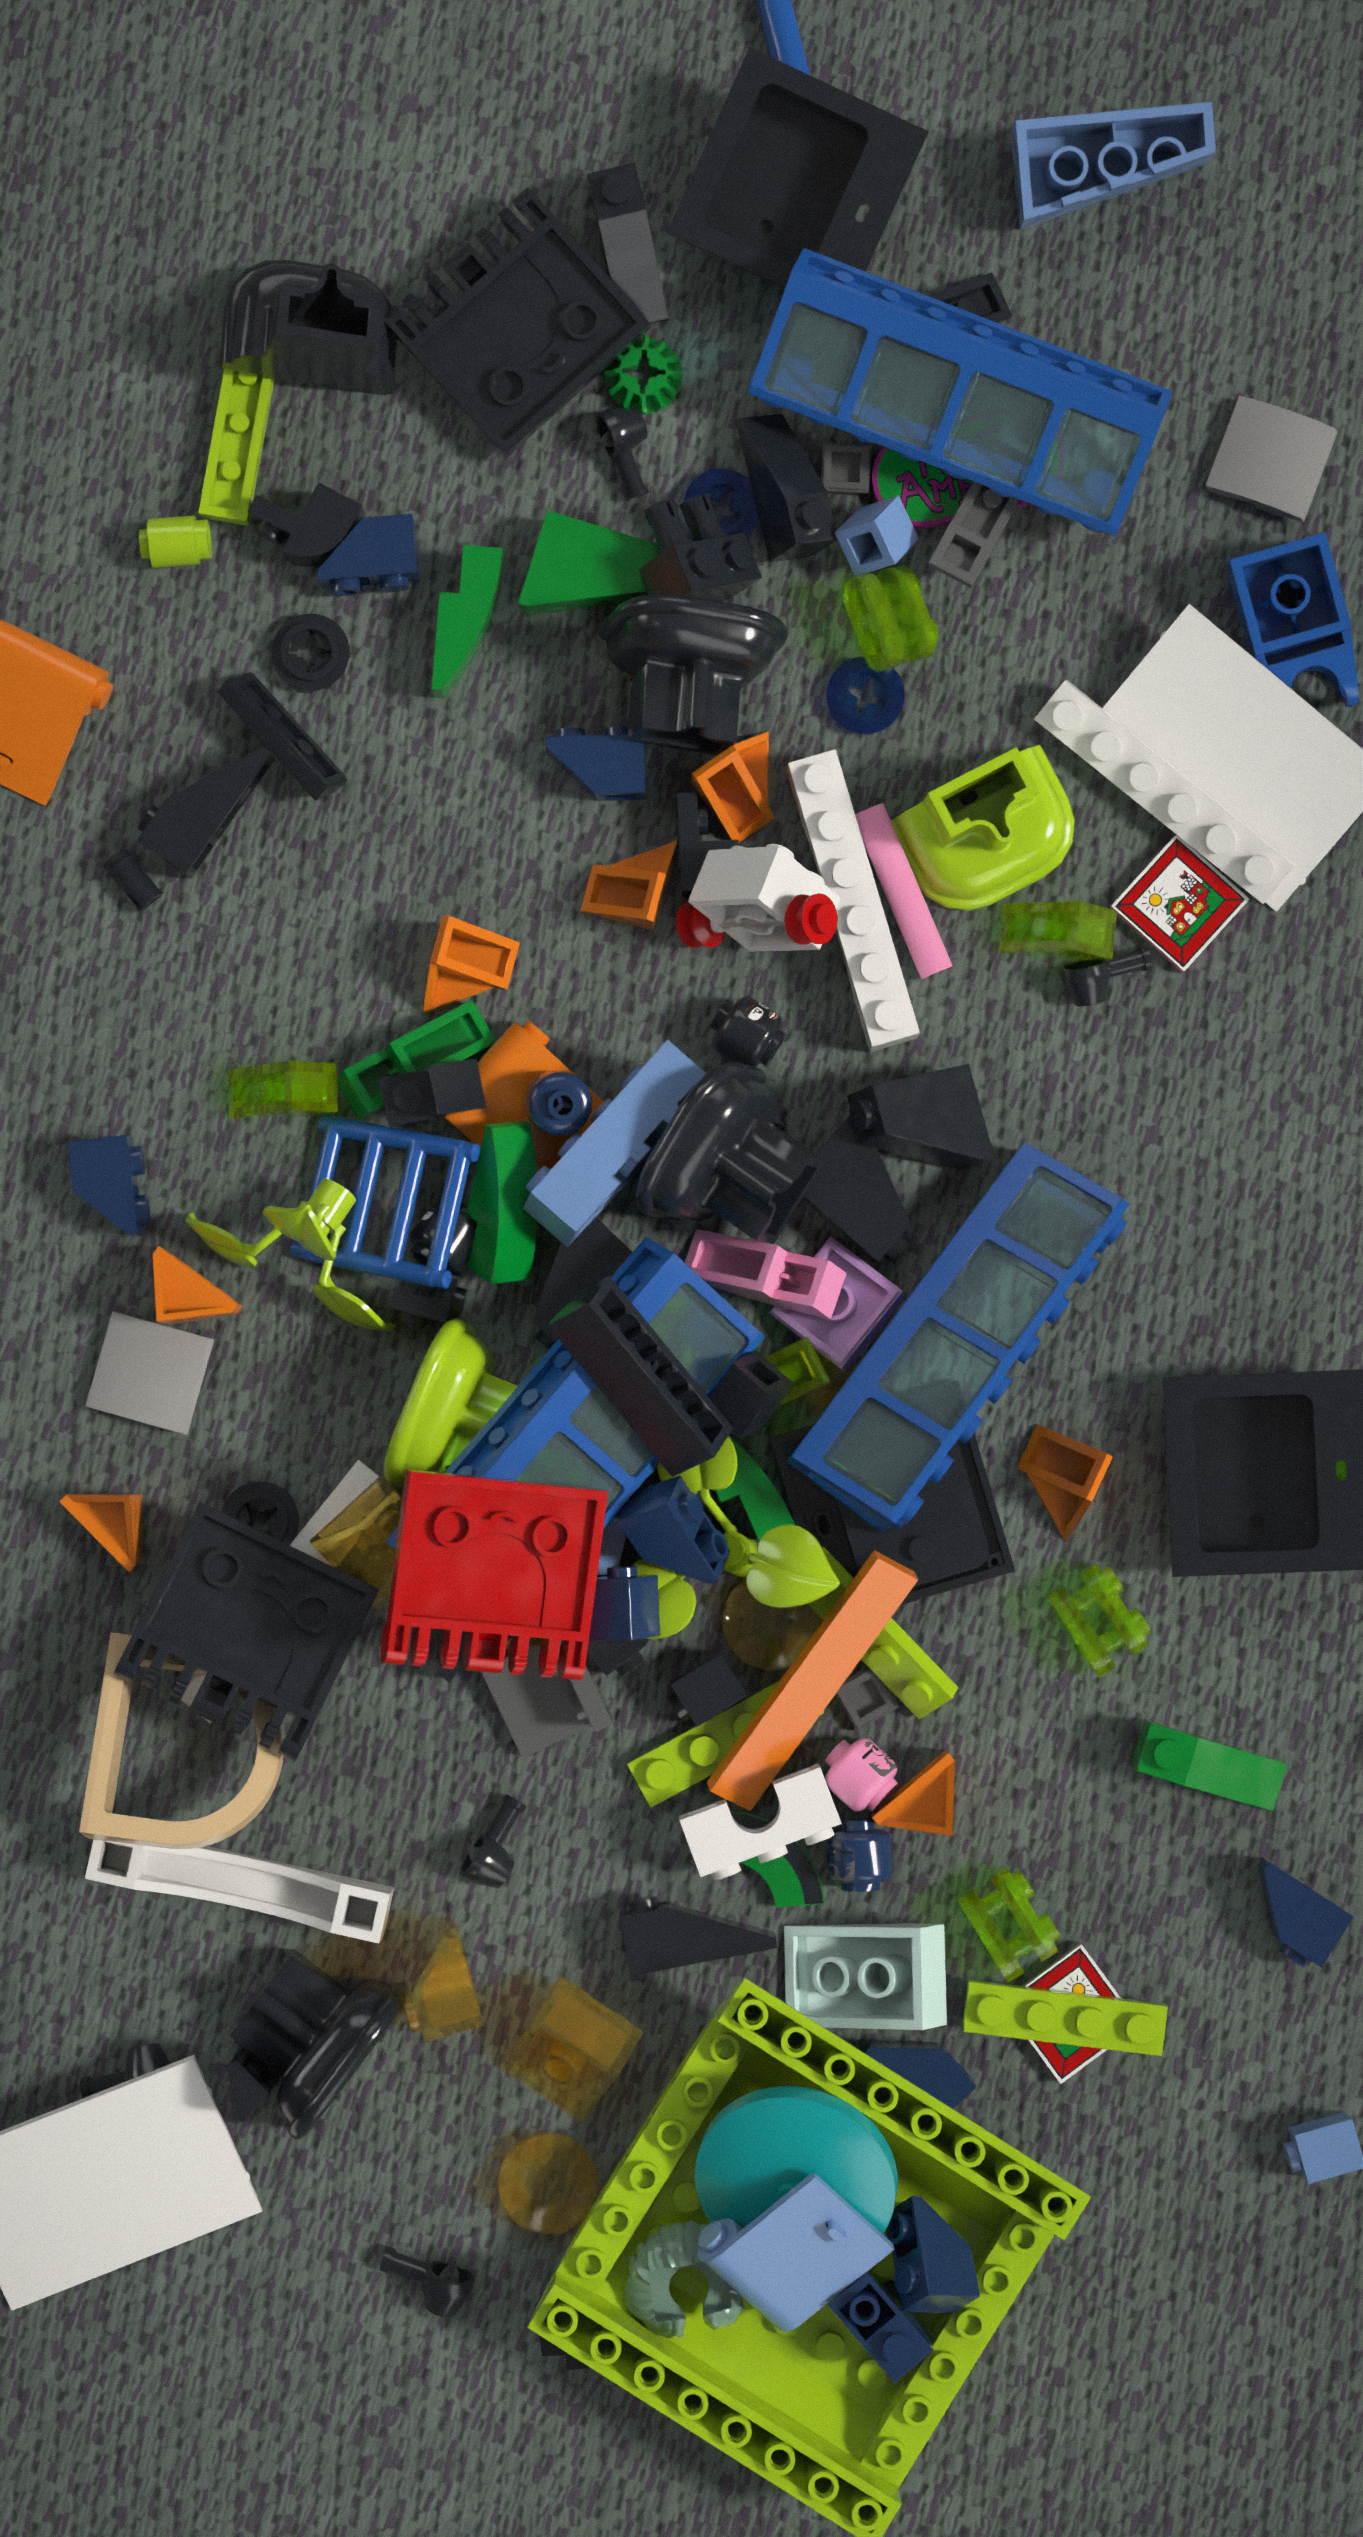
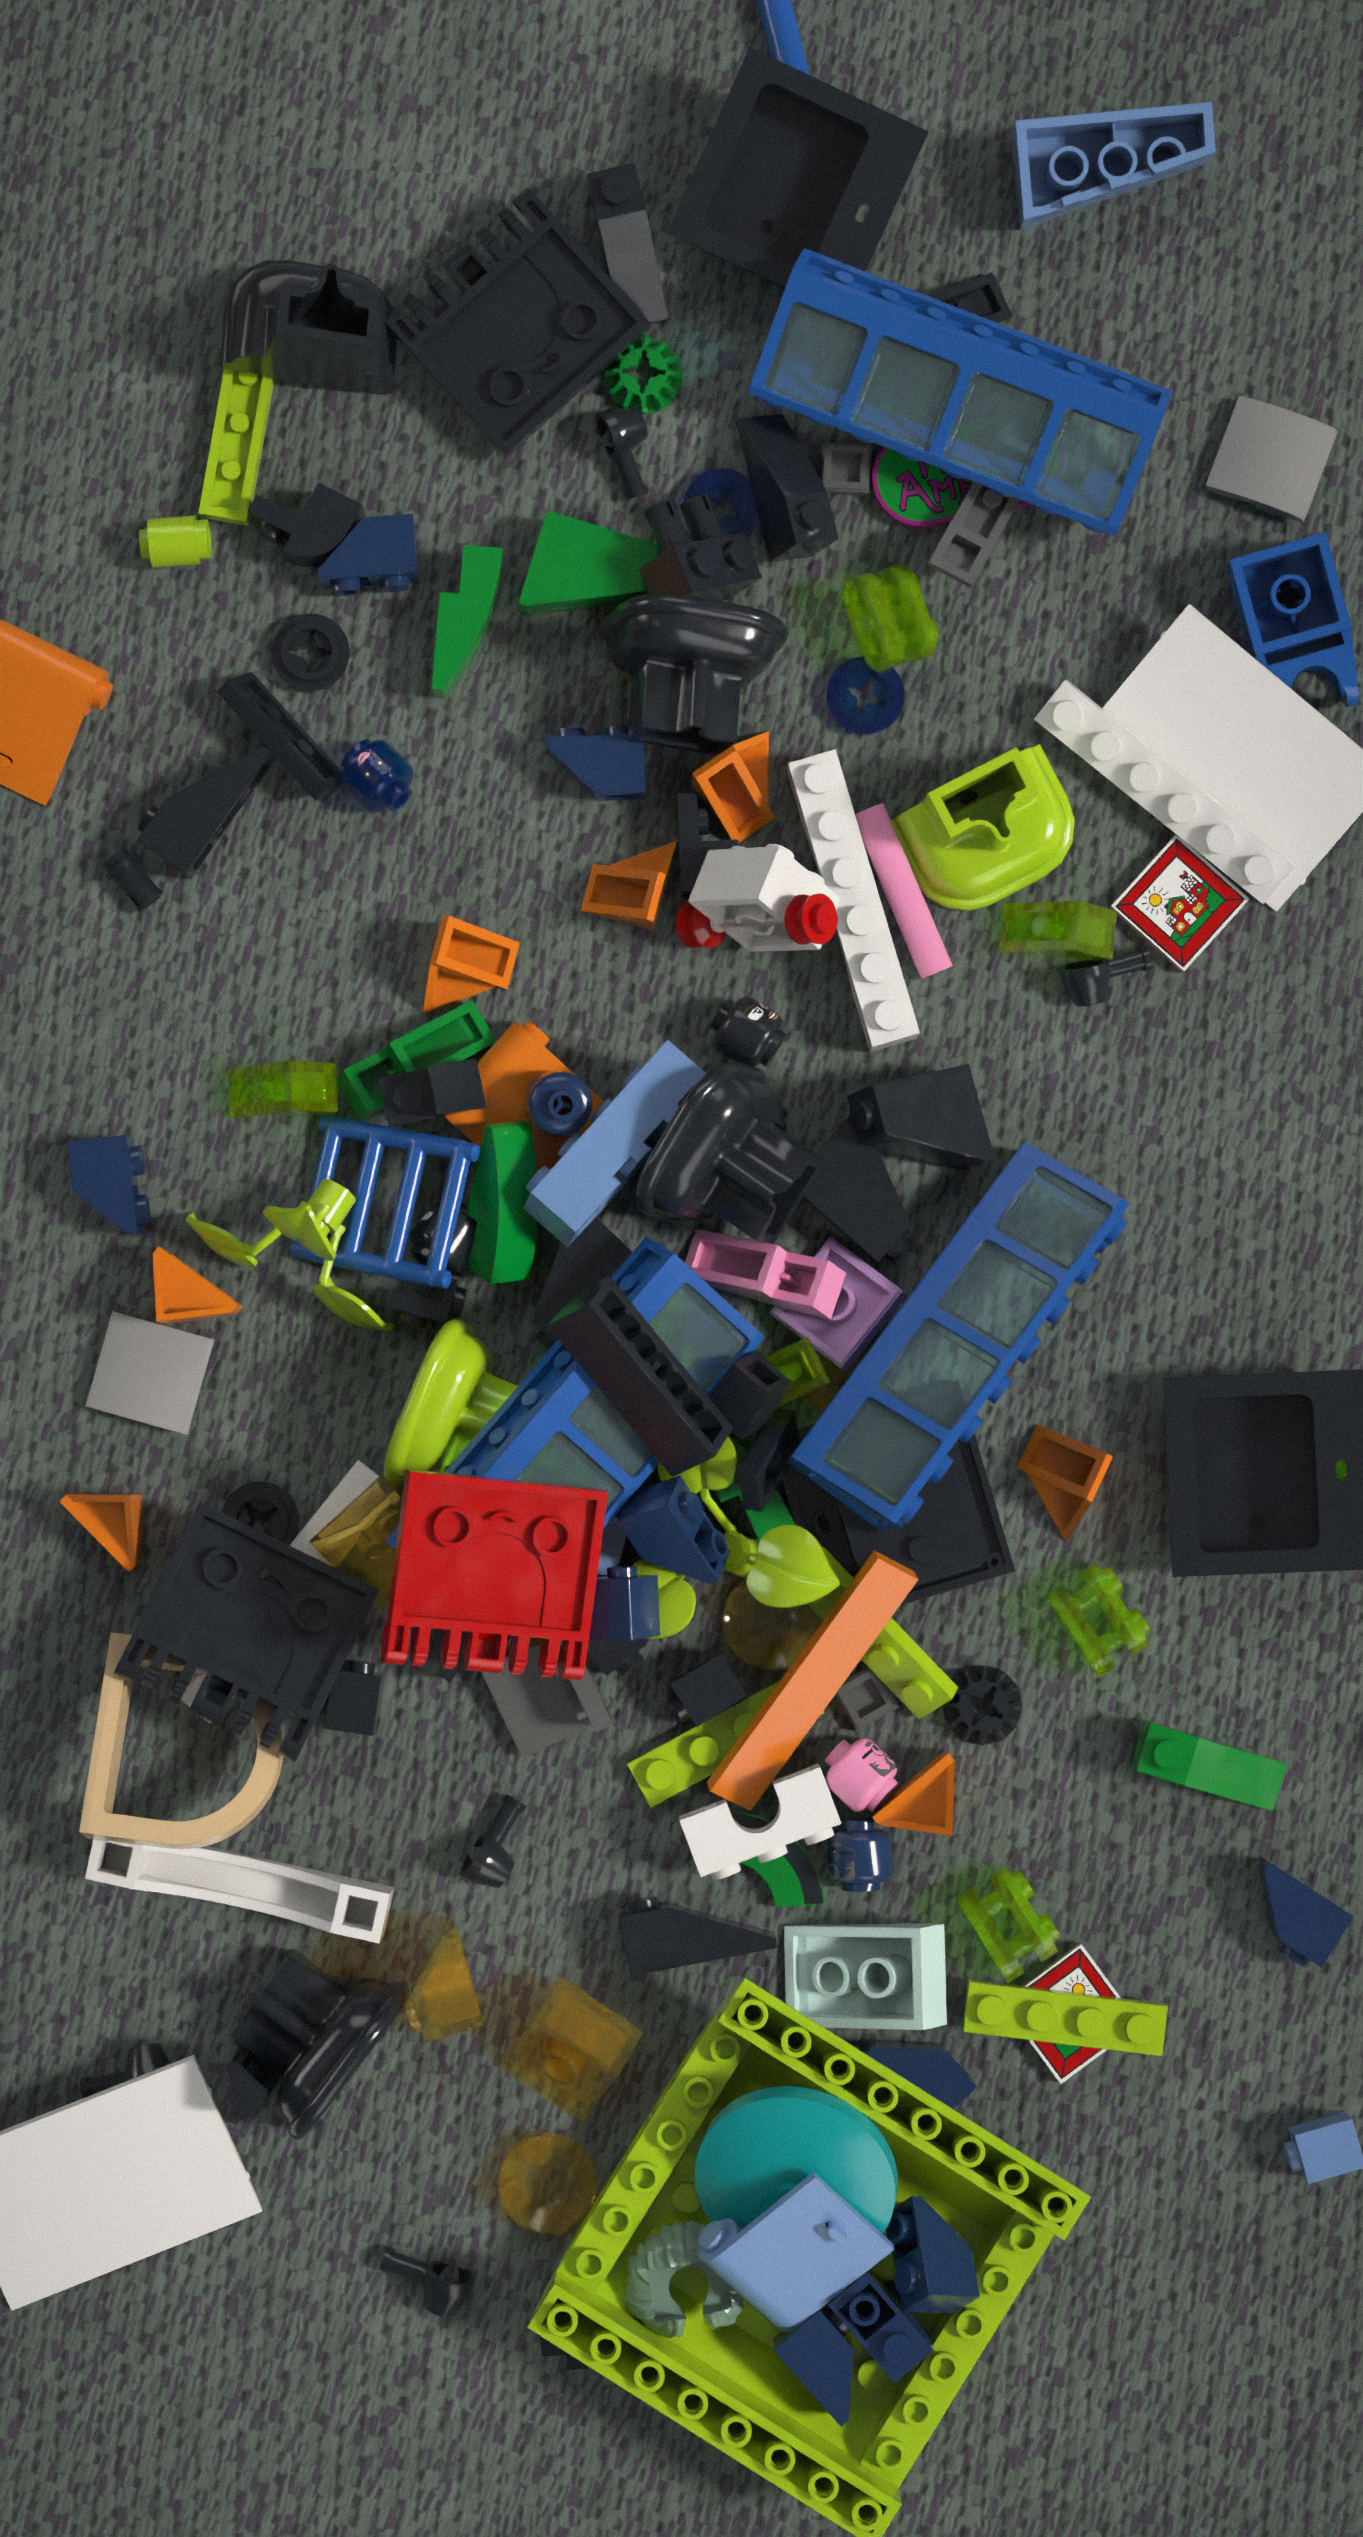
medium blue brick [835,495,919,576] -> none
none -> black brick [324,1659,385,1736]
none -> clear blue head [341,739,414,813]
none -> black plate [735,1407,800,1512]
none -> dark blue slope [773,2306,853,2427]
none -> black gear [943,1665,1023,1746]

